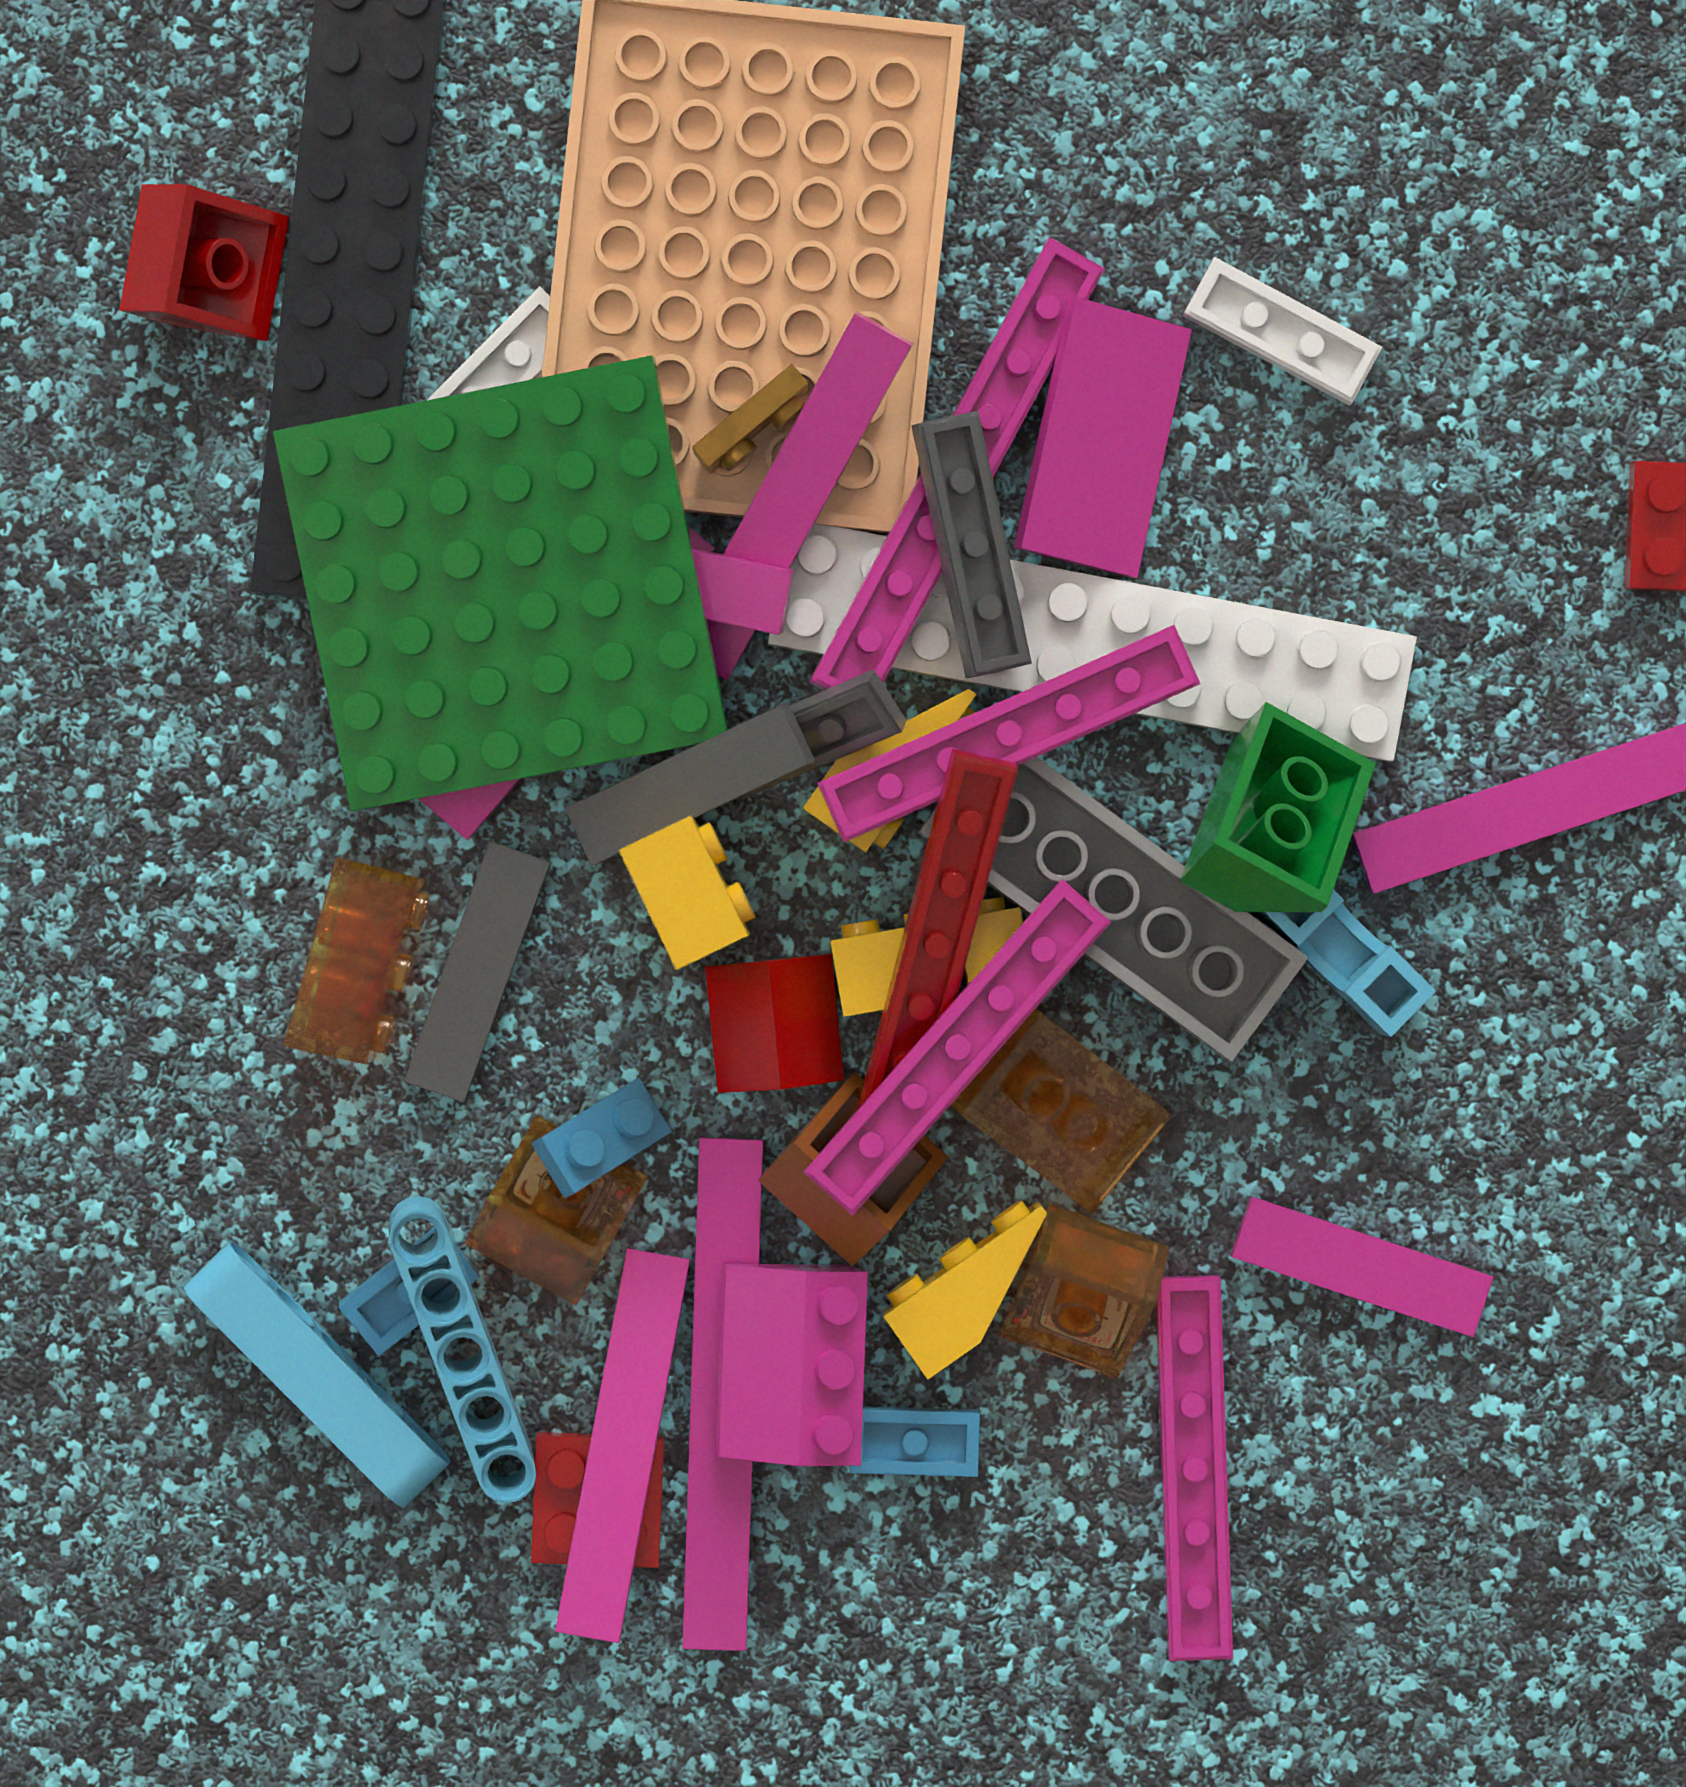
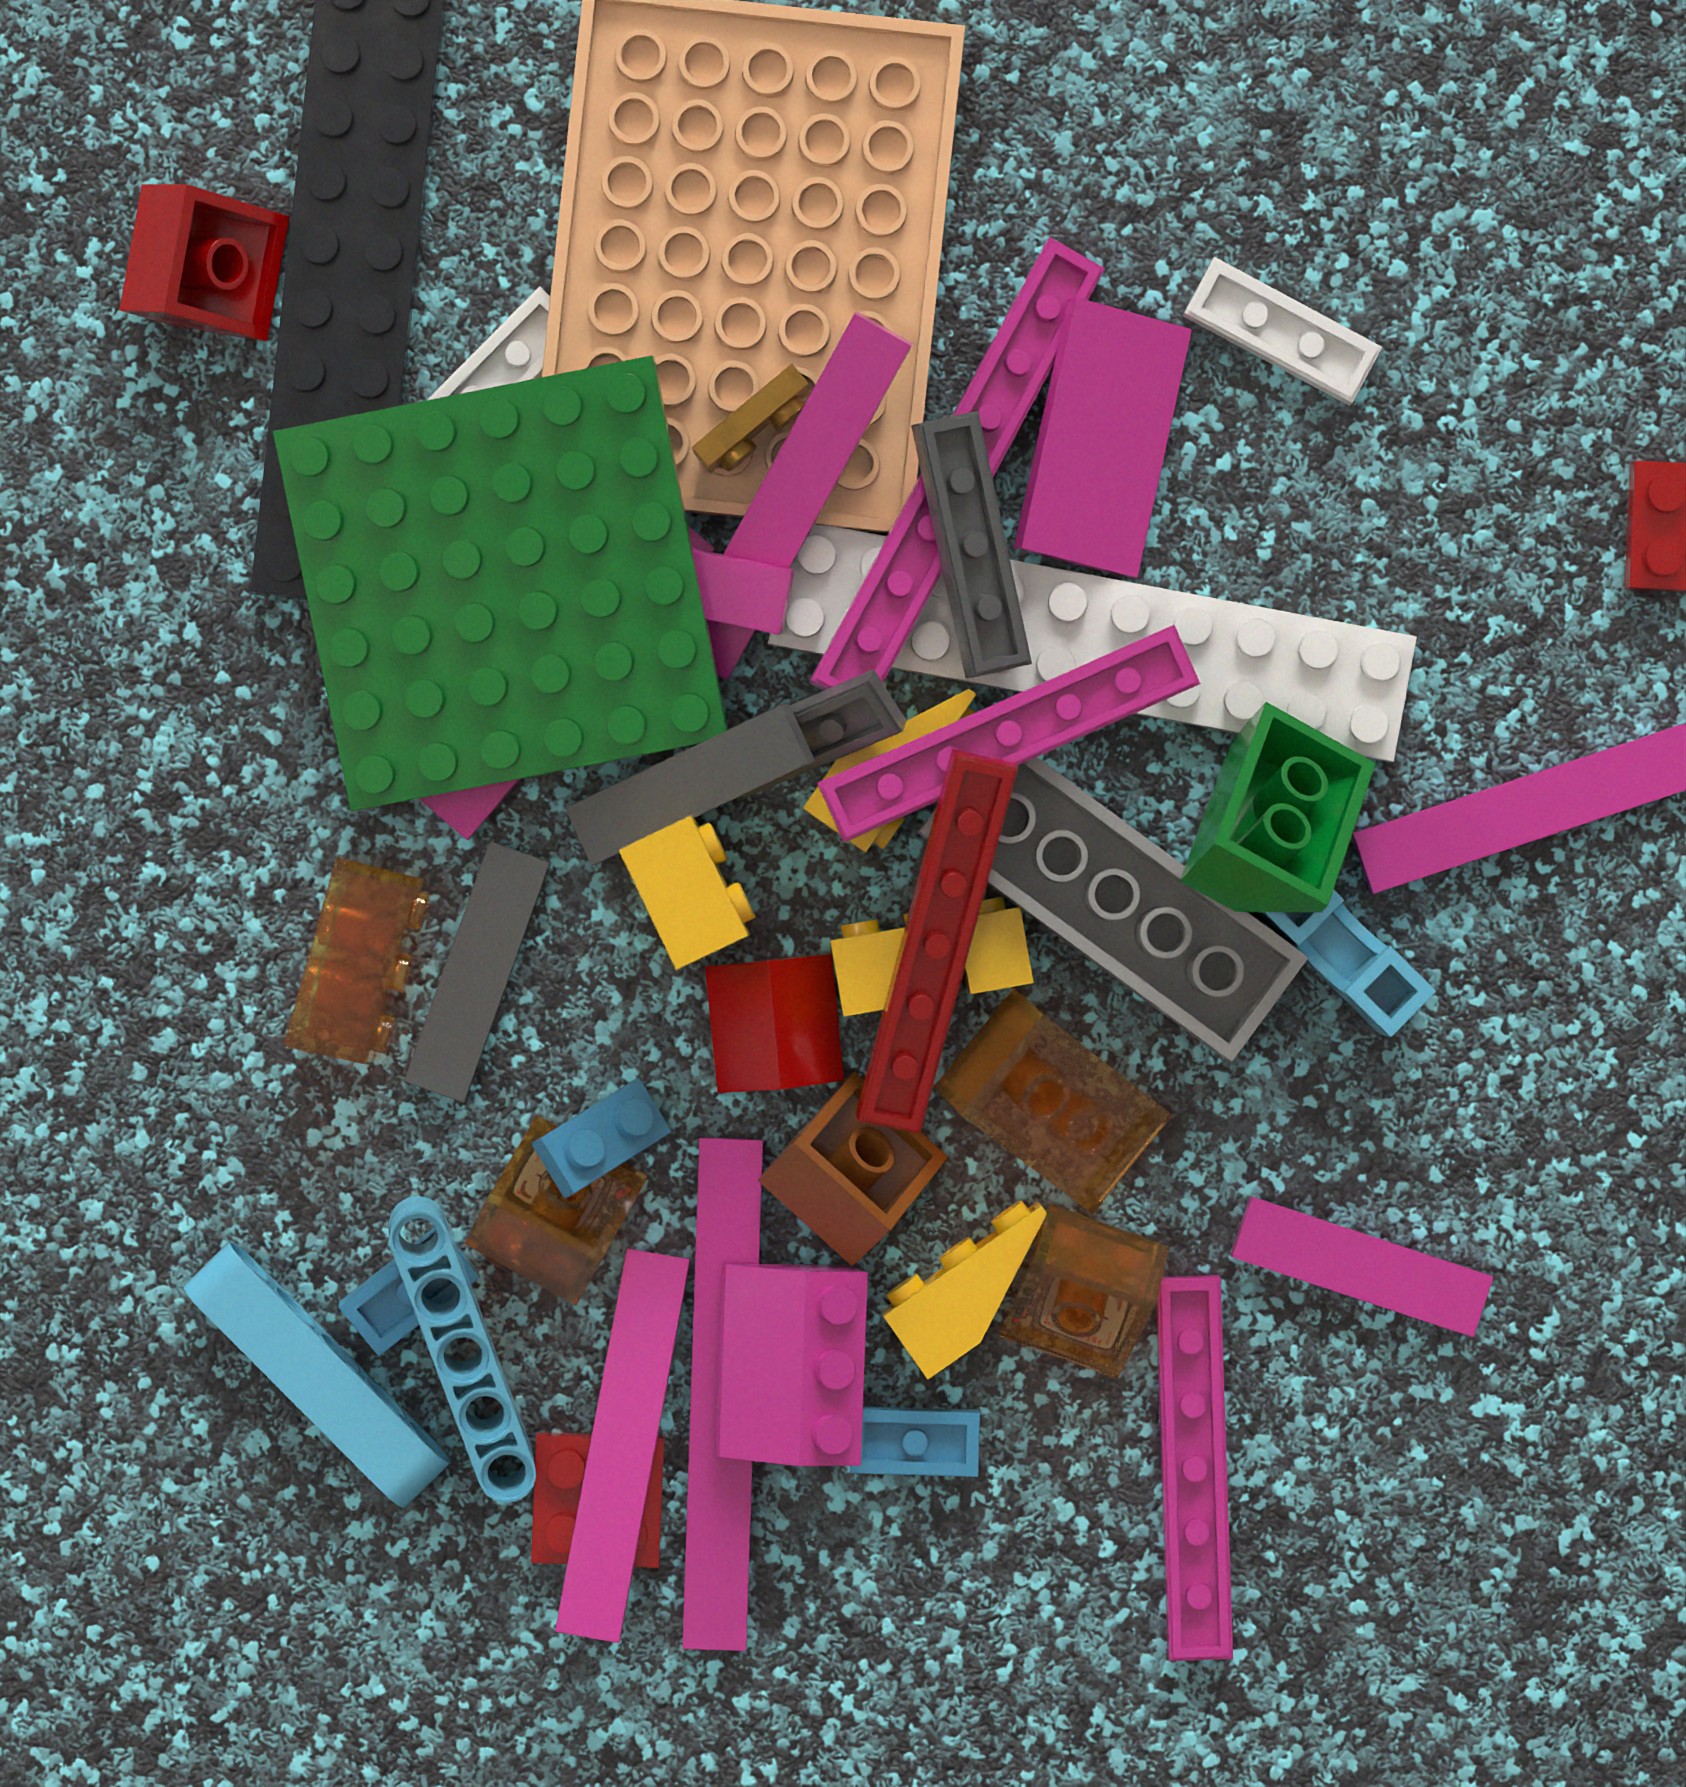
dark pink tile [803,879,1111,1216] -> none

